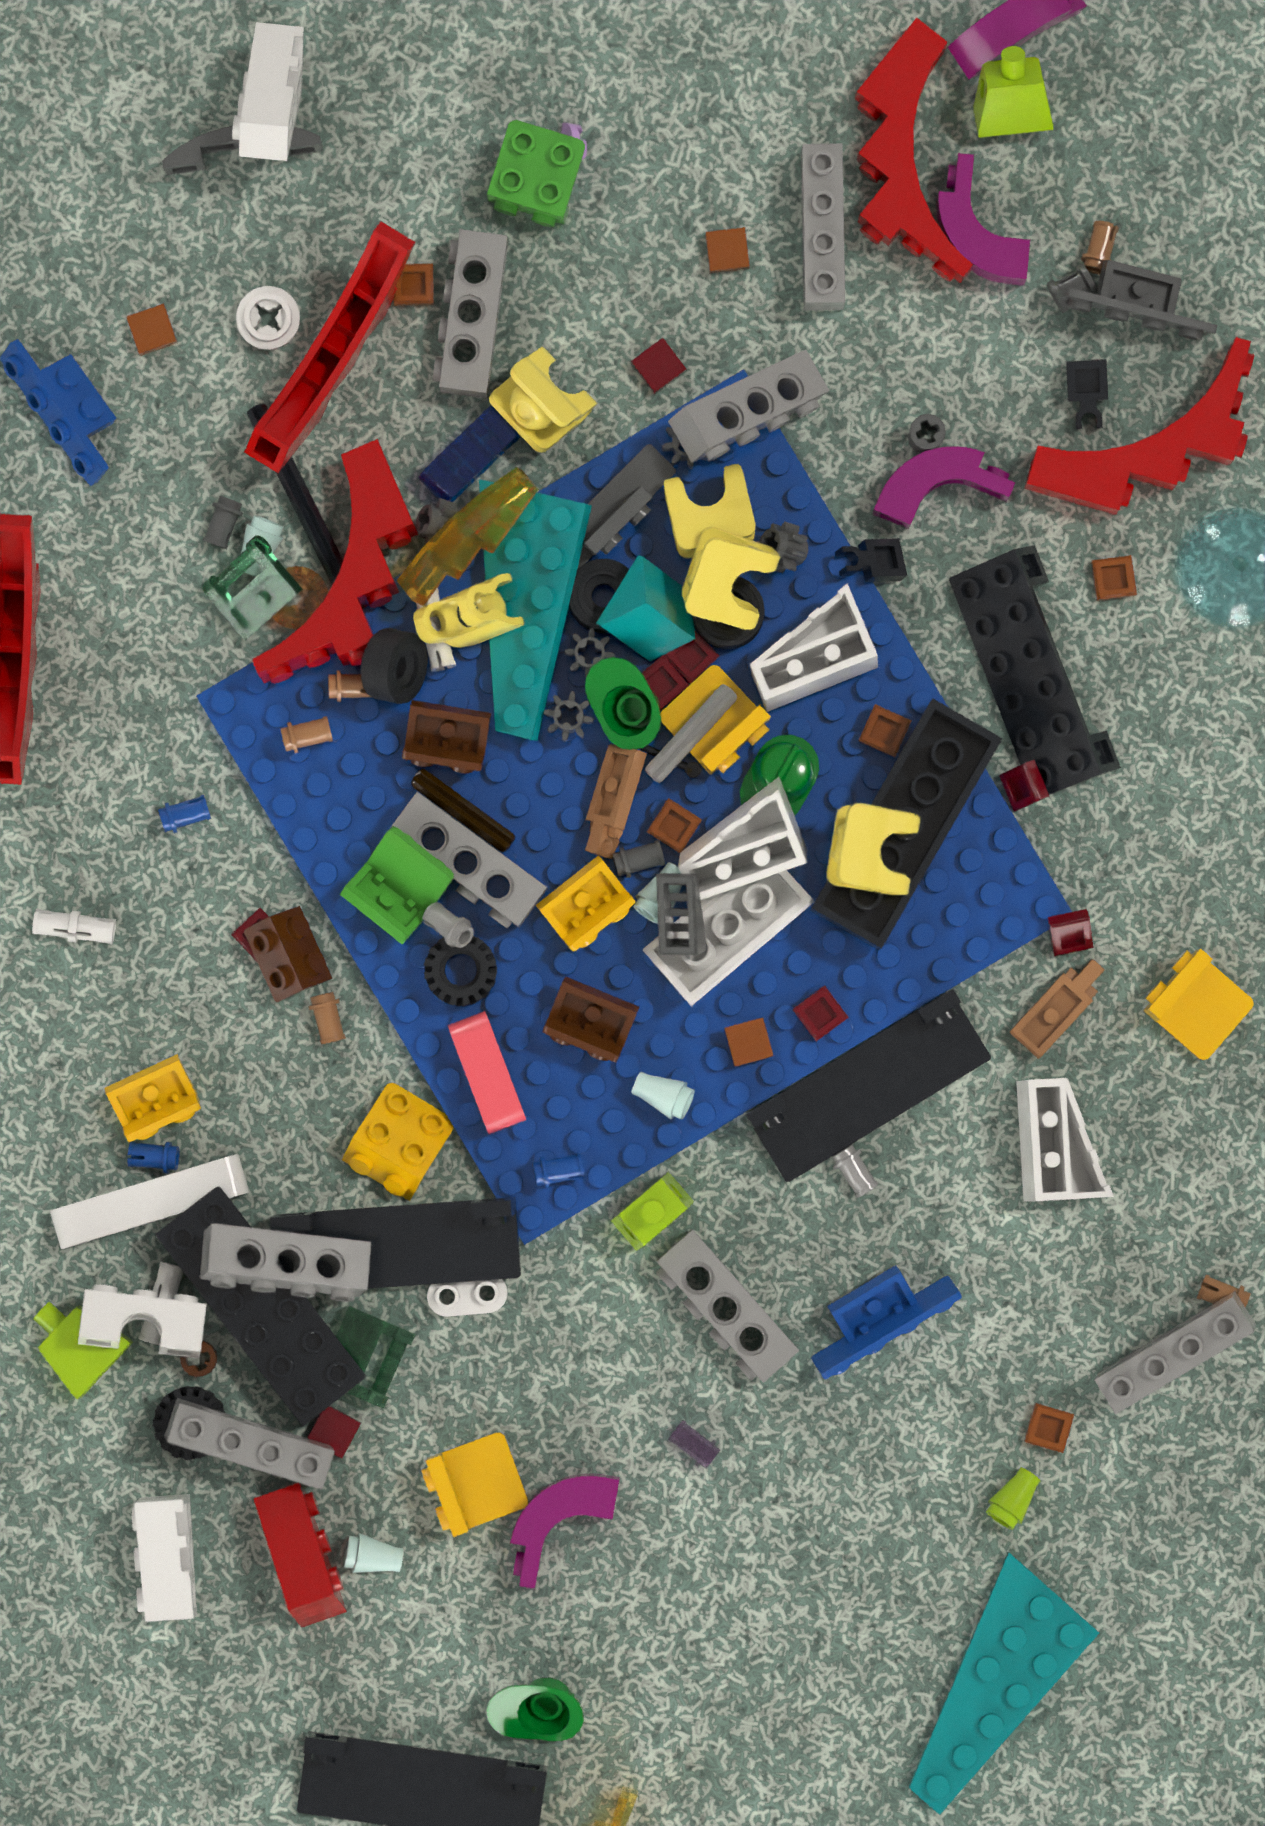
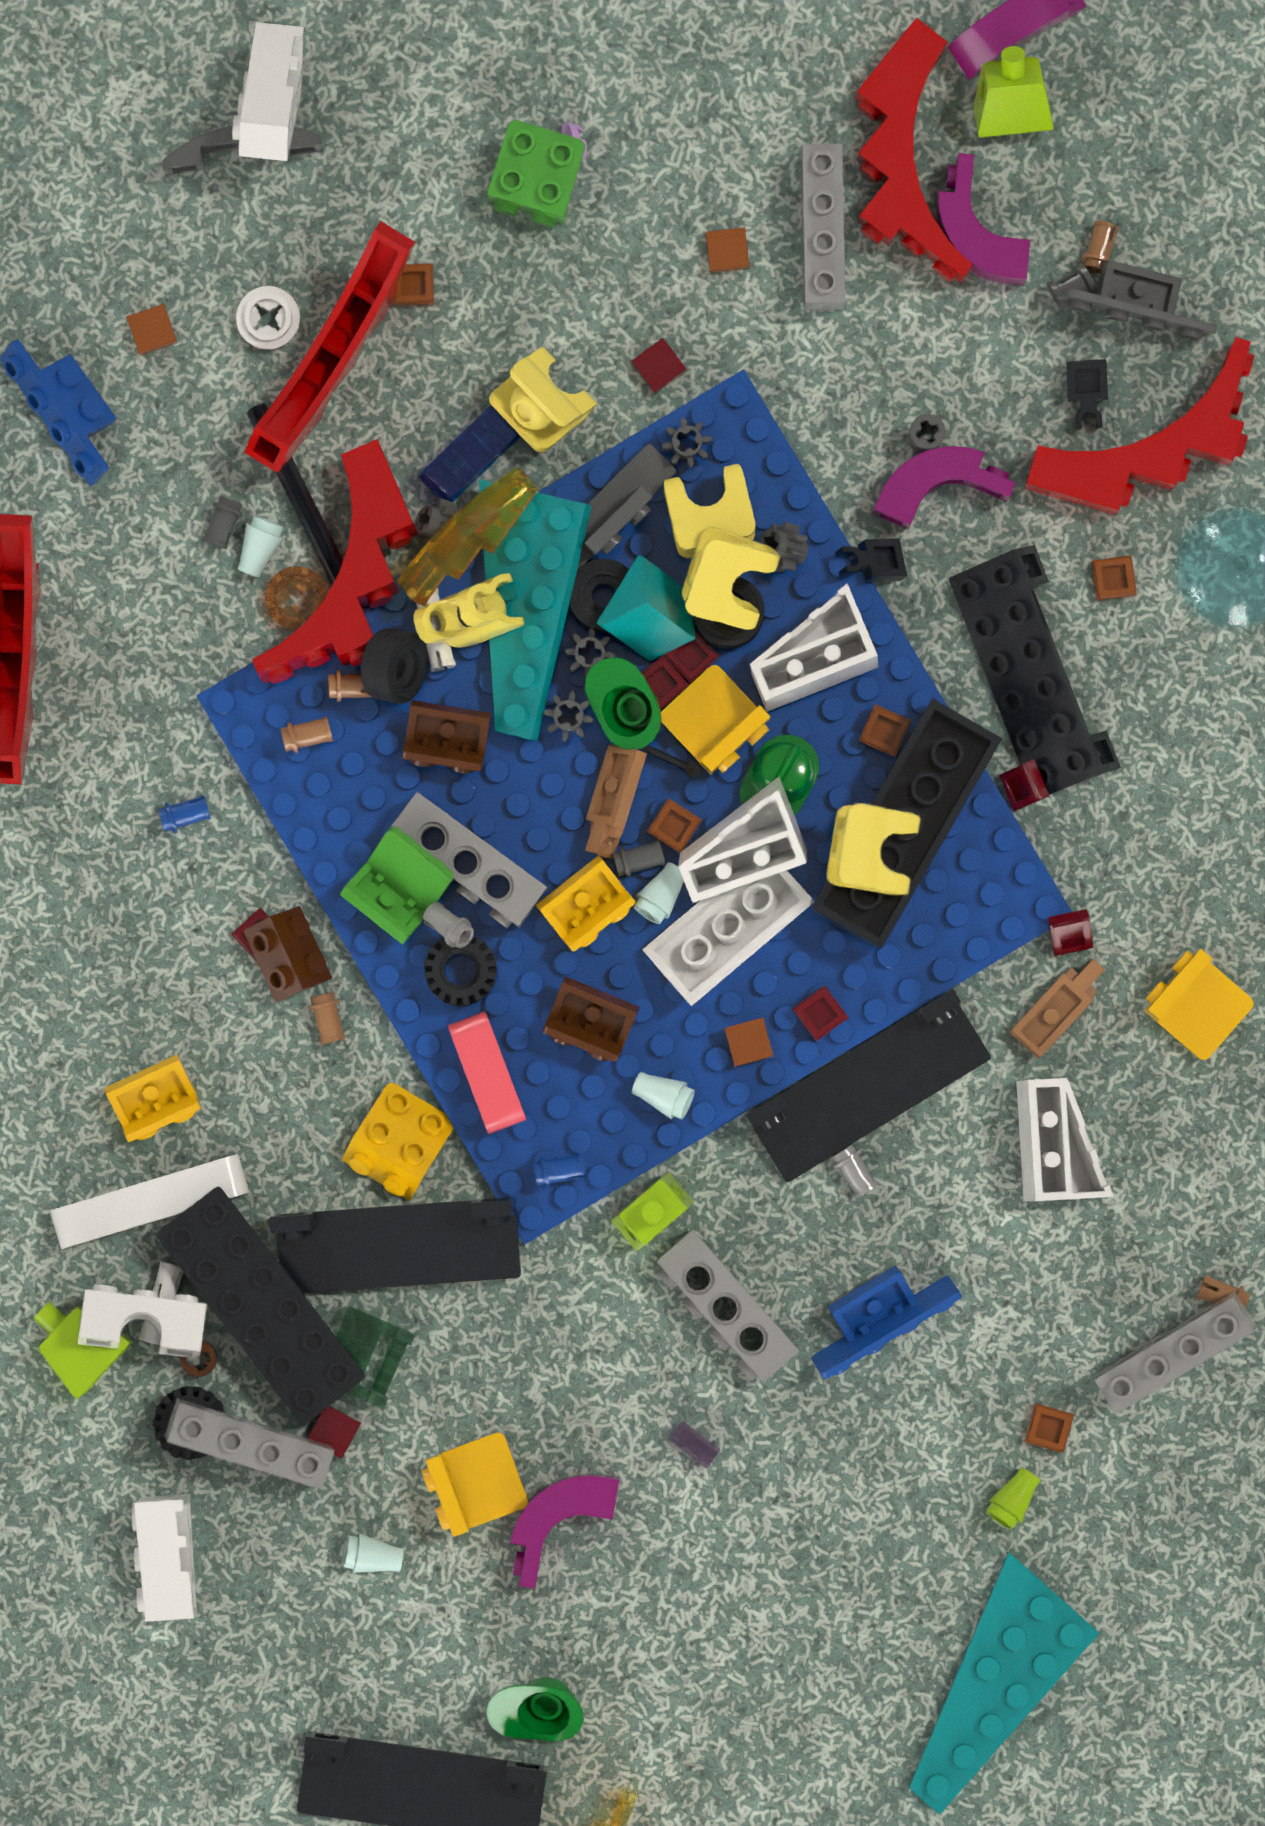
white pin [32,909,116,945] -> none
blue pin [127,1142,180,1173] -> none
light grey brick [200,1223,371,1302] -> none
clear green plate [202,535,303,641] -> none
red wedge [253,1482,347,1628] -> none
dark brown axle [411,768,515,852] -> none
white plate [427,1279,508,1317] -> none
light grey brick [433,229,508,399] -> none
light grey axle [645,684,738,783] -> none
dark grey slope [656,873,706,955] -> none
light grey brick [668,349,830,463] -> none

